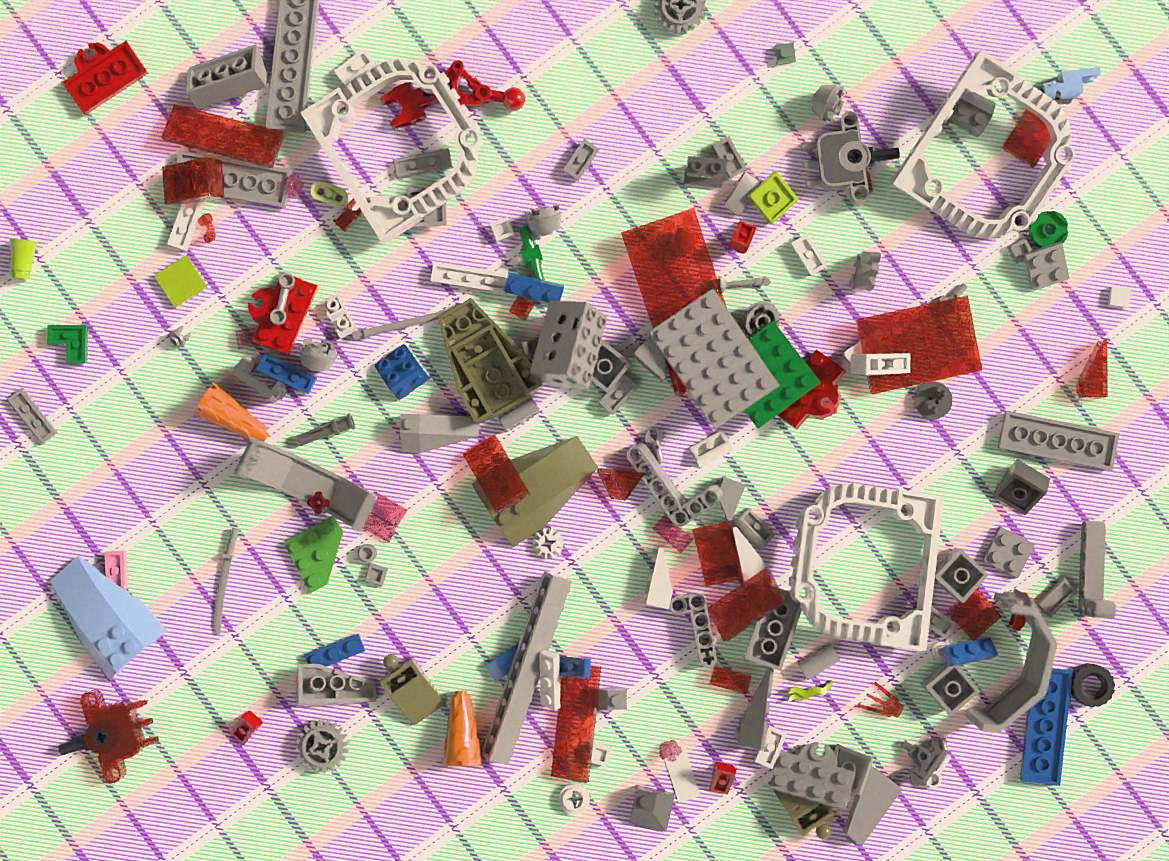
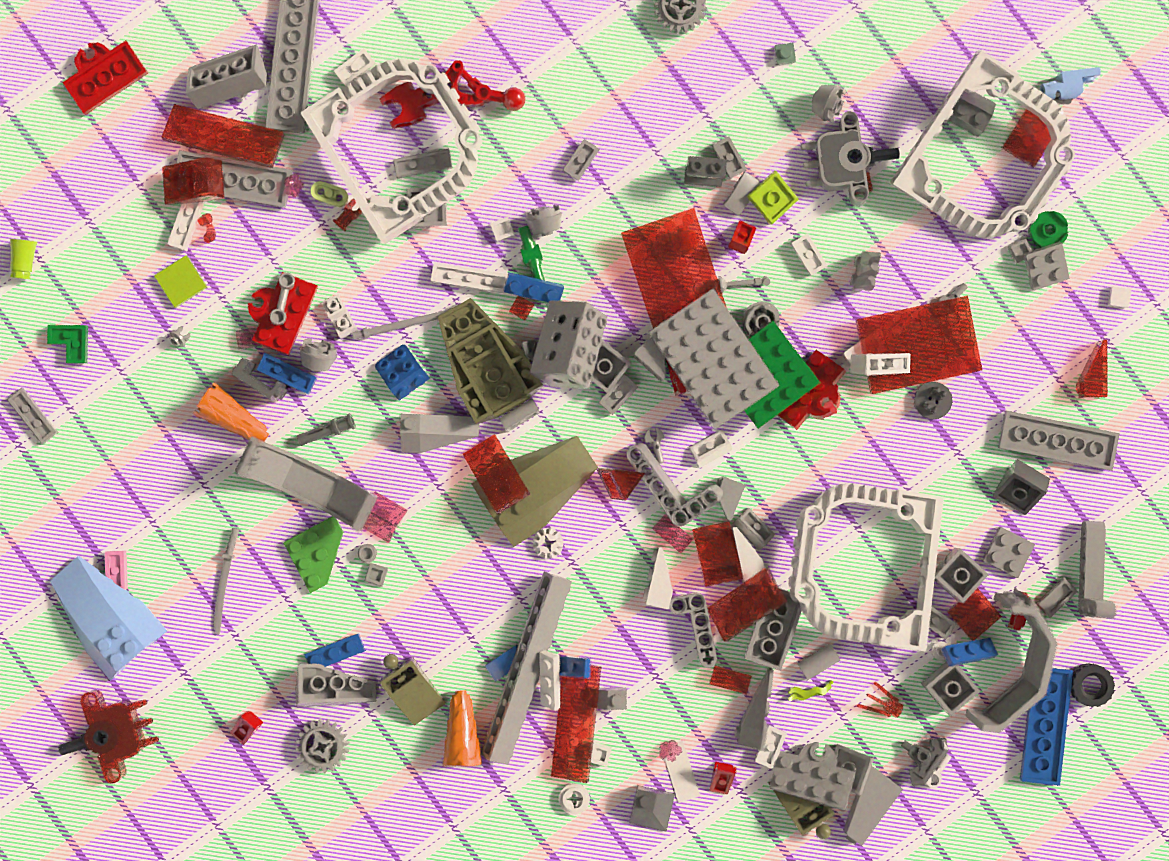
dark red plate [307,491,330,514] -> none

